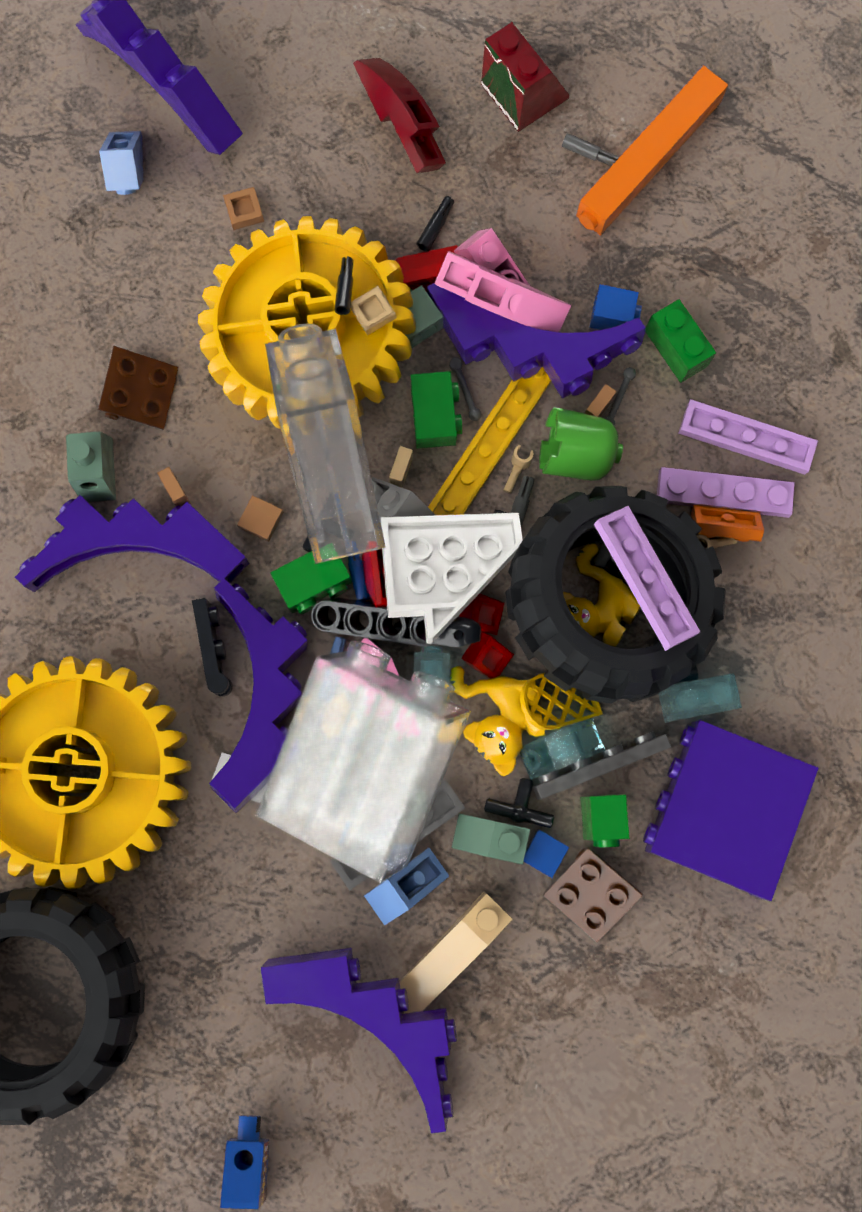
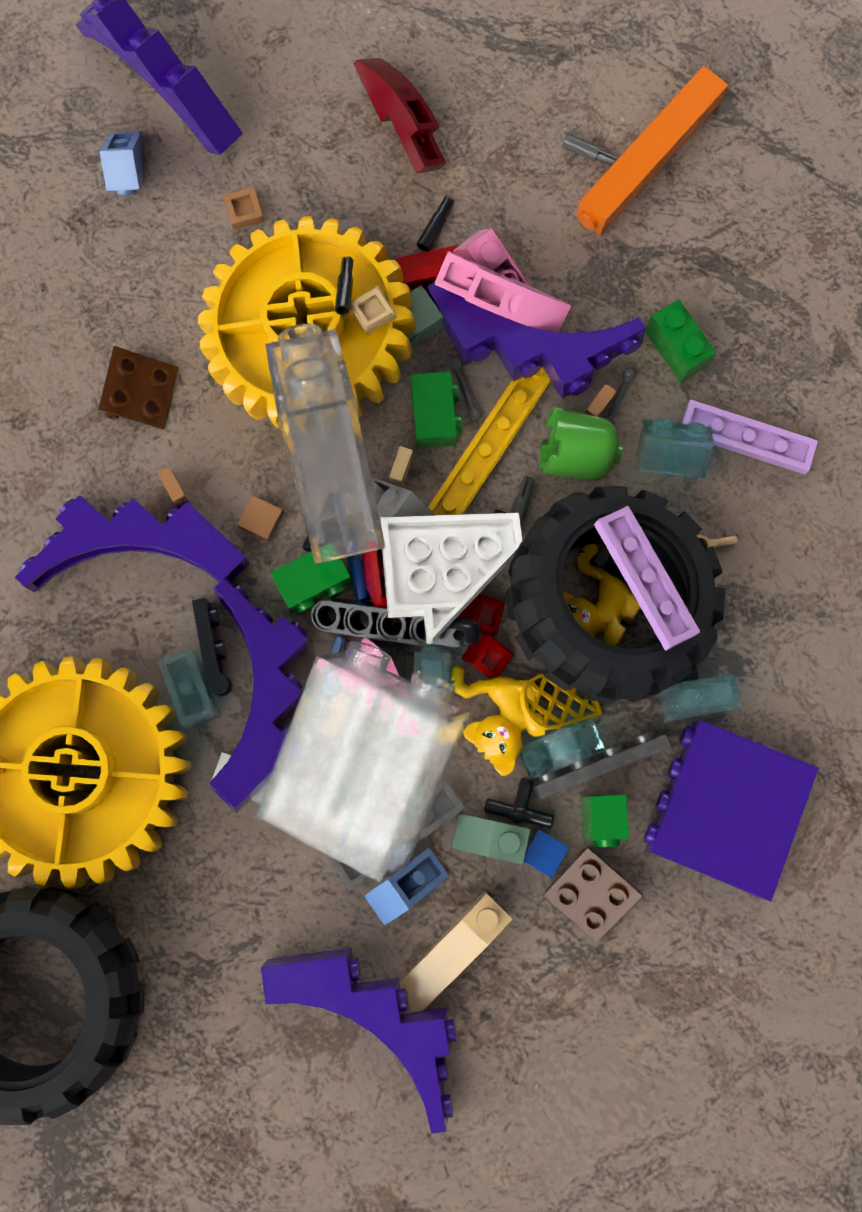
sand green torso [66,432,116,502] -> none
blue torso [220,1115,269,1209] -> none
dark red slope [481,22,569,132] -> none
tan hand [503,445,534,494] -> none
blue brick [589,284,642,330] -> none
lavender plate [657,467,794,518] -> none
orange plate [691,505,764,542] -> none
none -> clear light blue brick [157,648,221,729]
none -> clear light blue brick [637,418,714,479]

